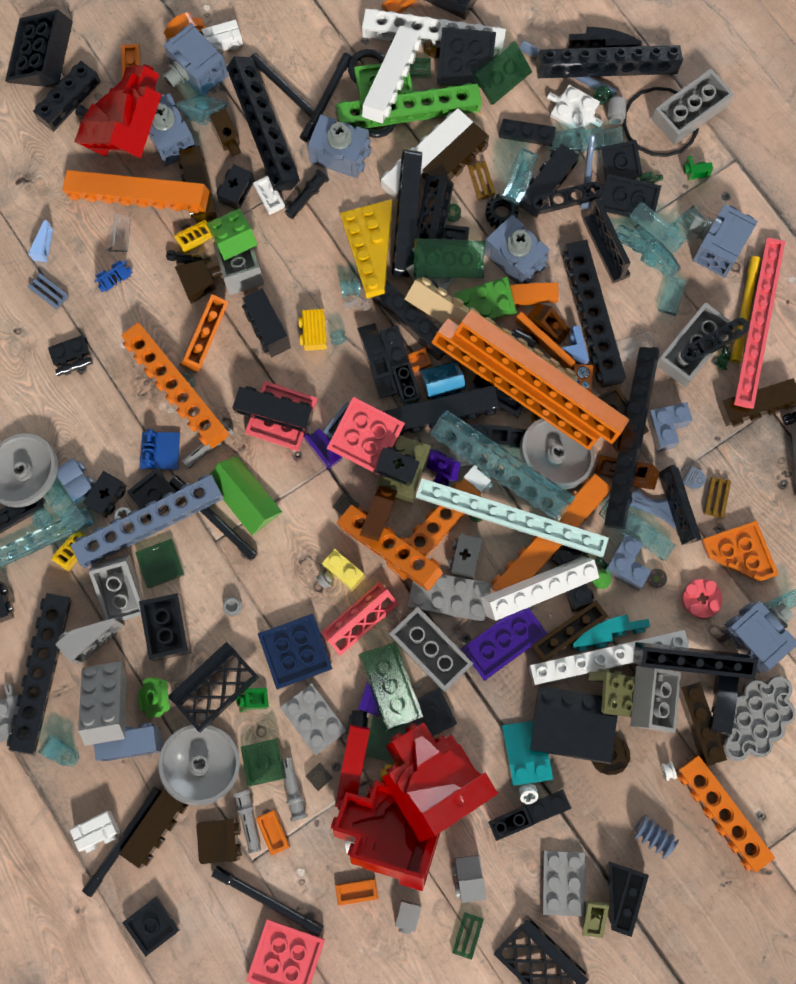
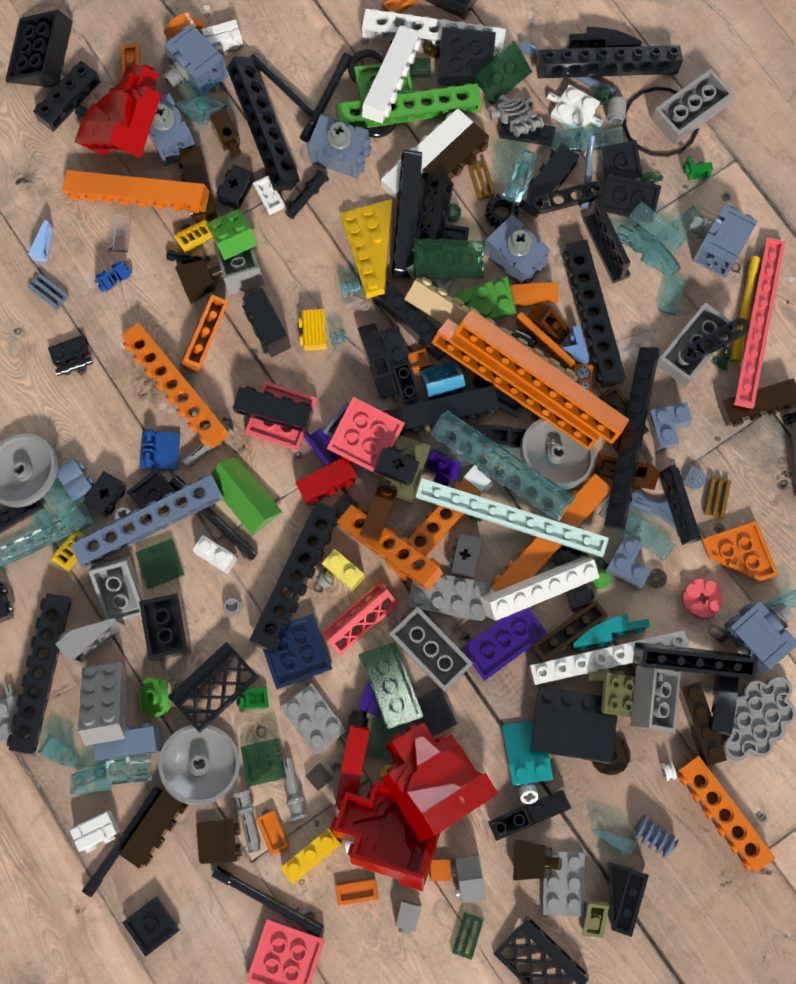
none -> clear light blue slope [70,757,152,794]
none -> white brick [193,535,238,574]
none -> black brick [249,501,340,653]
none -> yellow brick [280,828,342,885]
none -> red brick [295,457,358,506]
none -> orange tile [430,859,451,881]
none -> light grey piece [489,94,544,137]
none -> dark brown torso [513,840,562,881]
none -> clear light blue slope [592,828,638,856]

